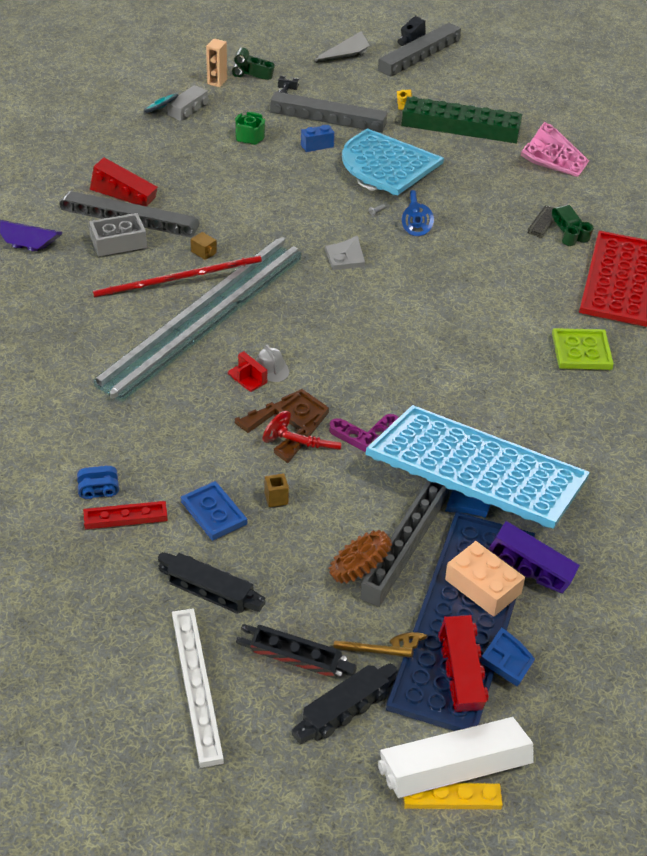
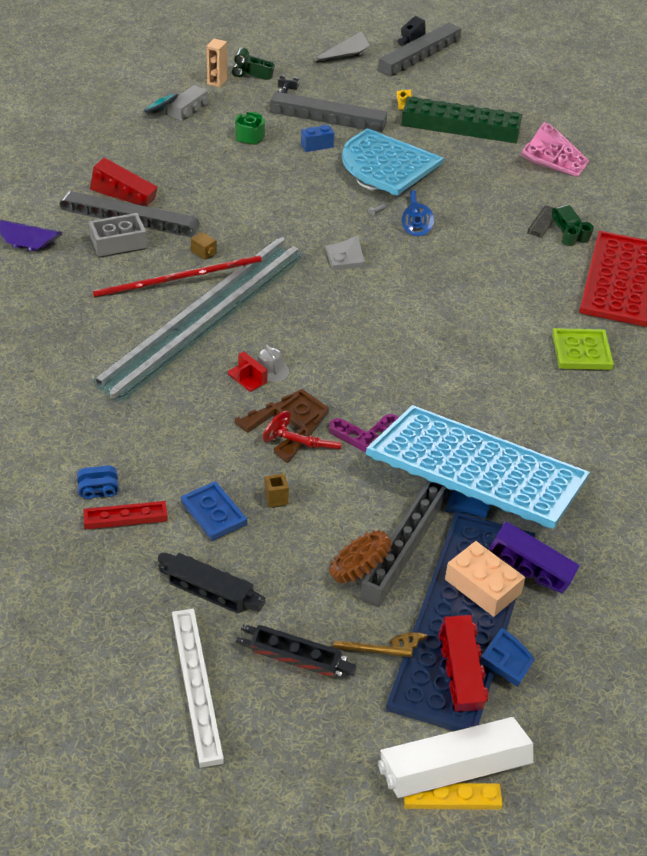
black hinge [292,663,397,745] -> none

